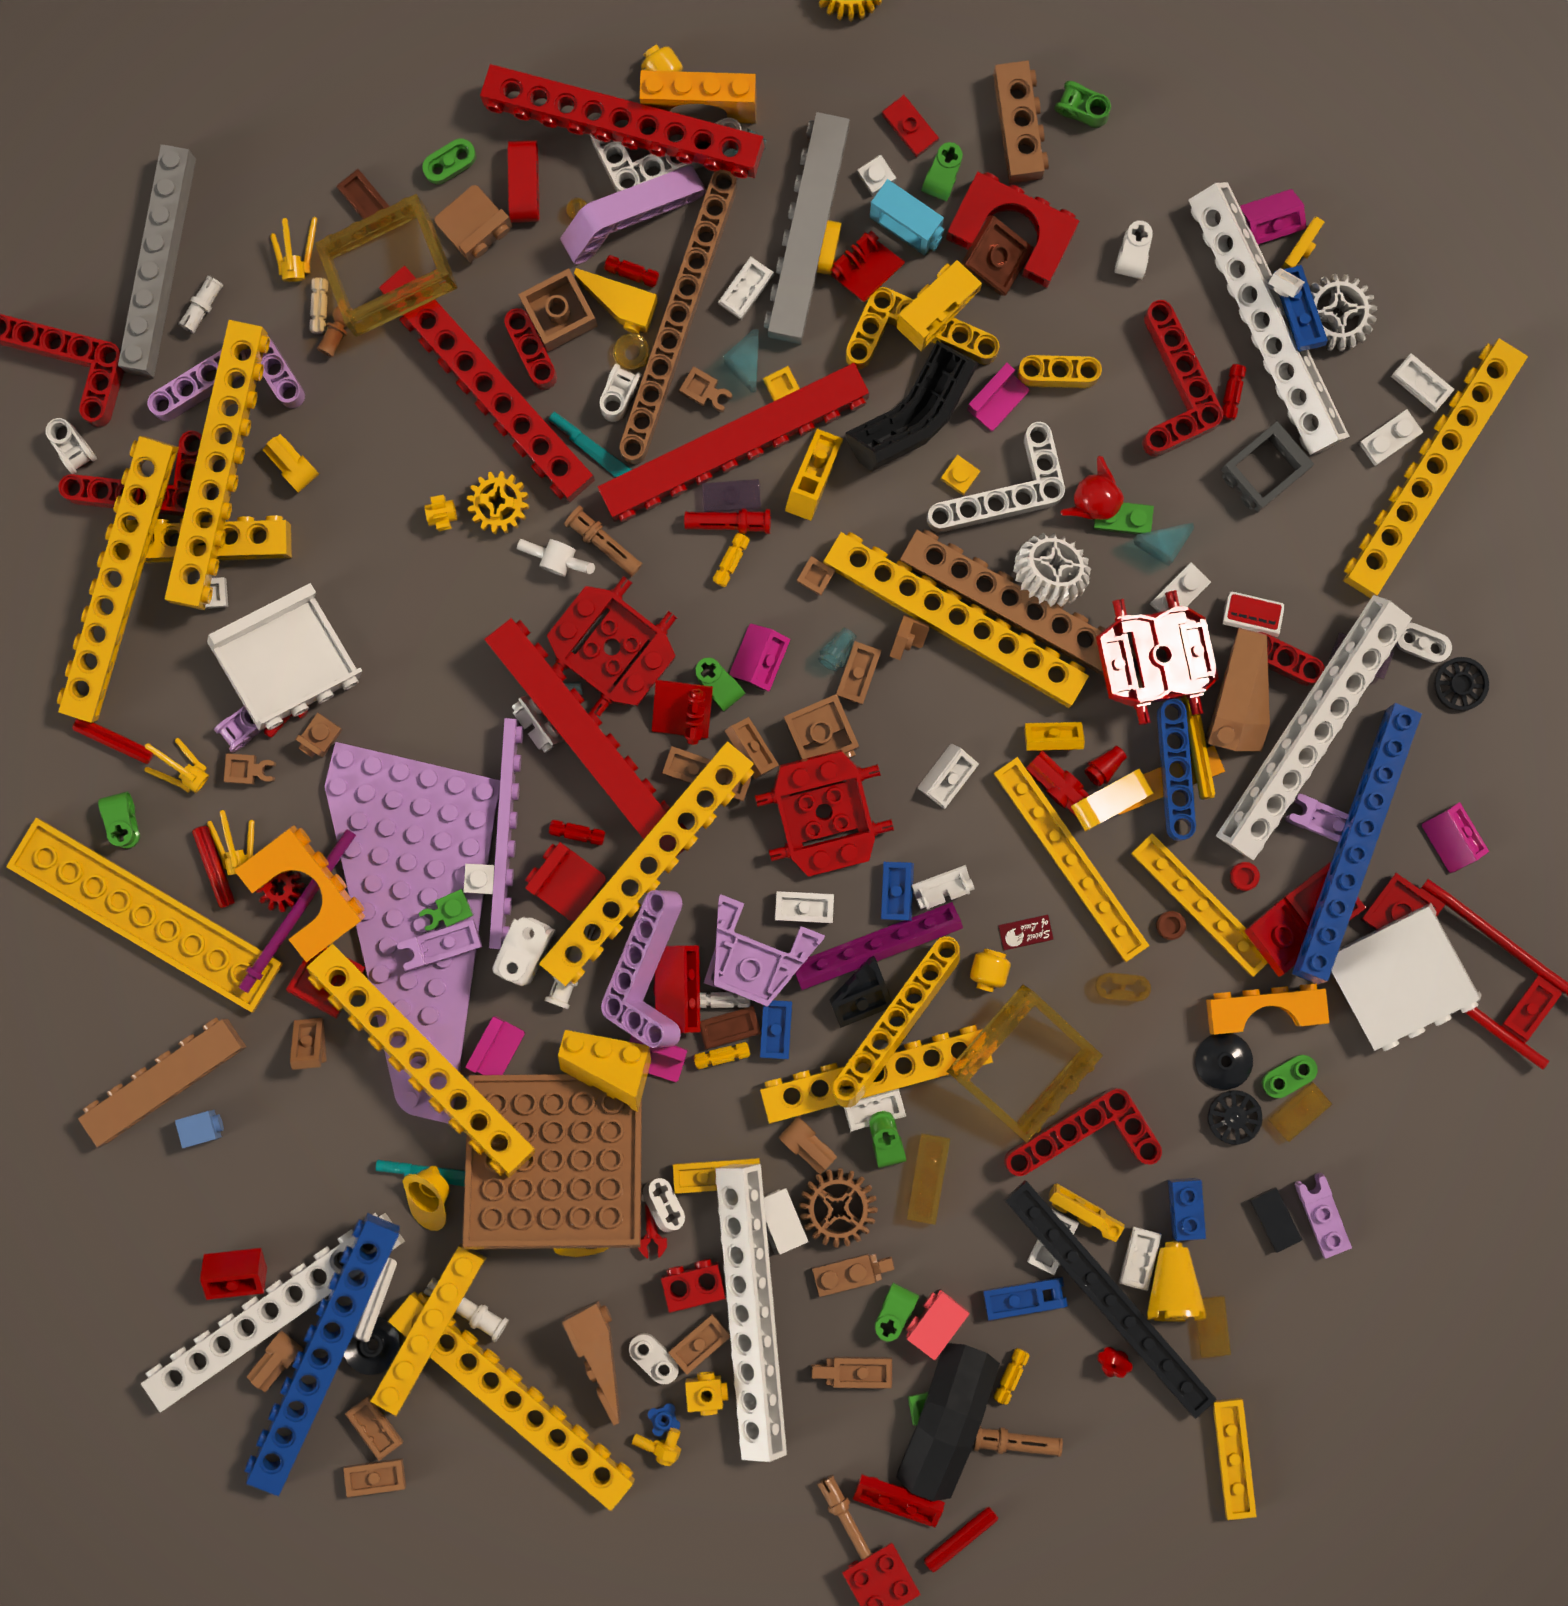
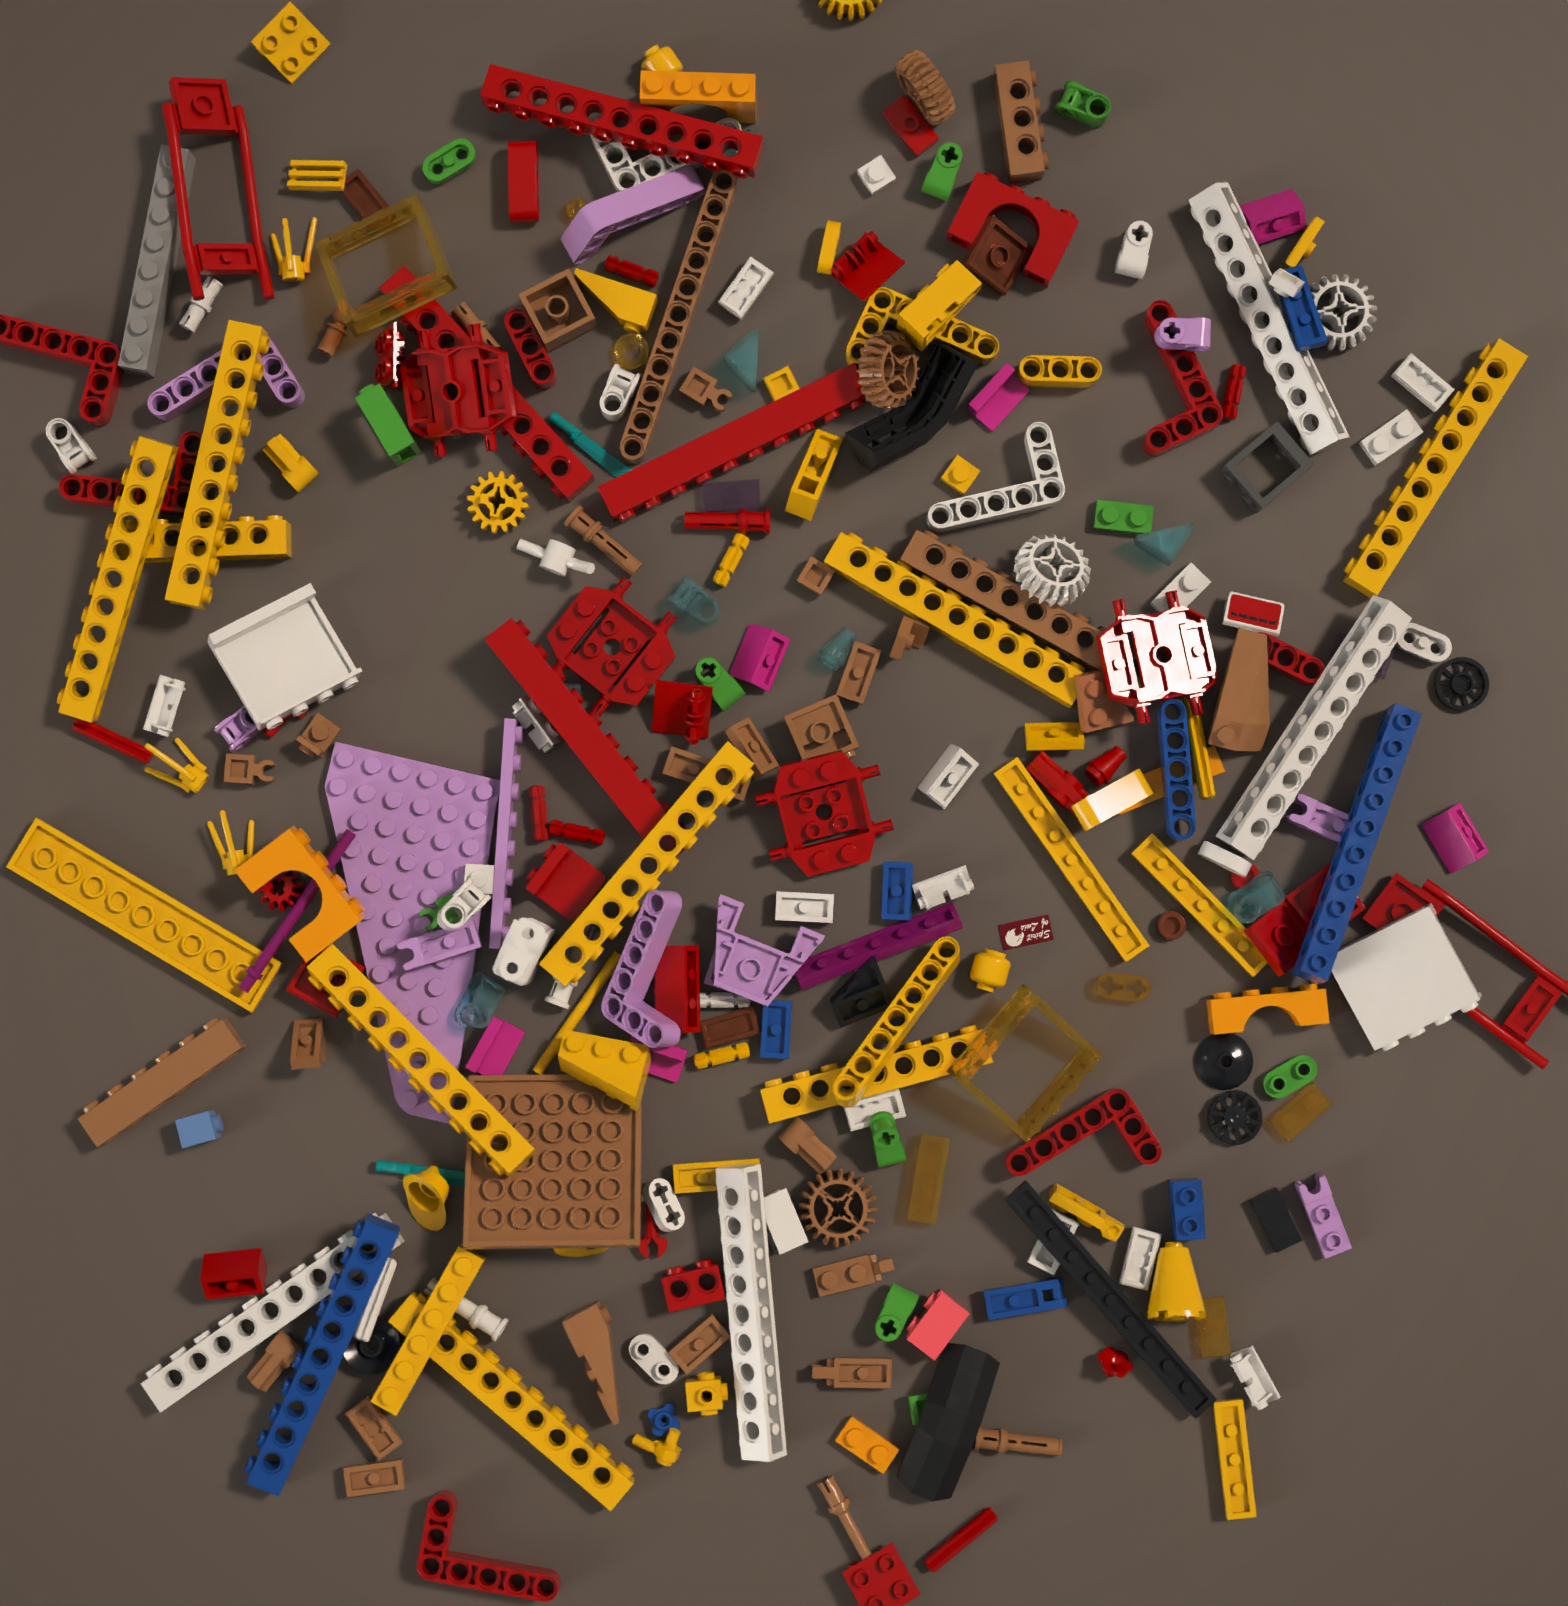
bright green piece [98,791,140,849] -> none
red axle [192,826,235,908] -> none
white plate [196,577,228,609] -> none
axle [309,278,328,334] -> none
yellow gear [424,494,457,531] -> none
medium nougat bracket [435,185,512,263] -> none
light grey brick [764,112,850,344] -> none
red plate [853,1474,945,1528] -> none
medium azure window [870,179,945,256] -> none
yellow axle [994,1348,1030,1405] -> none
red piece [1060,456,1124,520] -> none
none -> white hinge [143,675,186,737]
none -> red plate [162,77,275,301]
none -> yellow hinge [250,1,331,84]
none -> yellow tile [287,160,347,191]
none -> bright green window [355,383,422,467]
none -> red hinge [375,322,405,390]
none -> red piece [400,323,516,457]
none -> red beam [417,1490,561,1602]
none -> white piece [437,877,491,931]
none -> medium nougat pin [451,302,501,349]
none -> clear light blue piece [454,971,505,1028]
none -> red axle [528,785,549,842]
none -> yellow piece [533,951,621,1075]
none -> clear light blue piece [667,575,721,627]
none -> light orange plate [835,1415,900,1474]
none -> medium nougat gear [856,331,920,409]
none -> medium nougat gear [895,49,955,126]
none -> nougat wing [1074,670,1134,733]
none -> lavender piece [1154,317,1211,352]
none -> white beam [1198,841,1252,878]
none -> clear light blue piece [1226,871,1286,923]
none -> white hinge [1230,1345,1281,1410]

